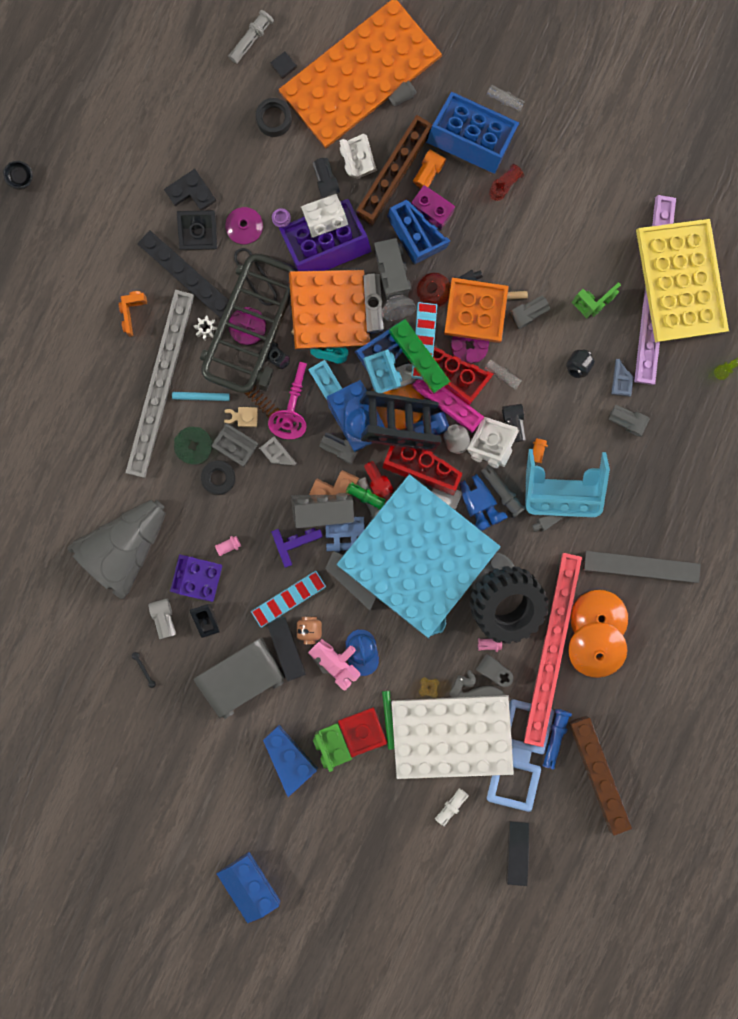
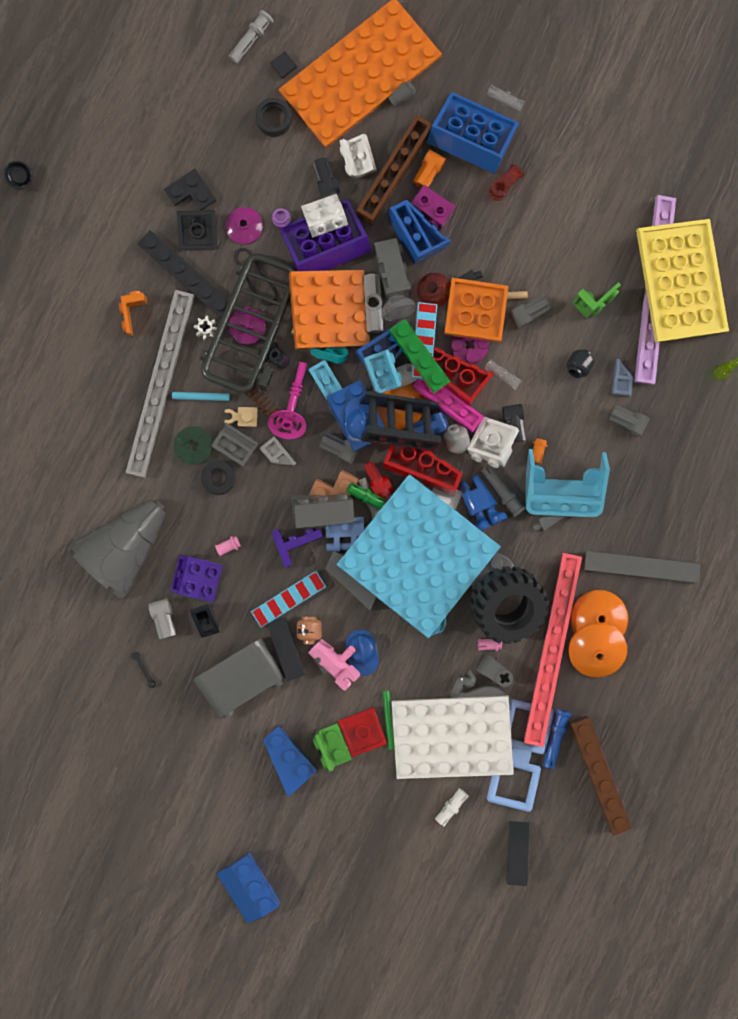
clear yellow plate [419,677,439,698] -> none

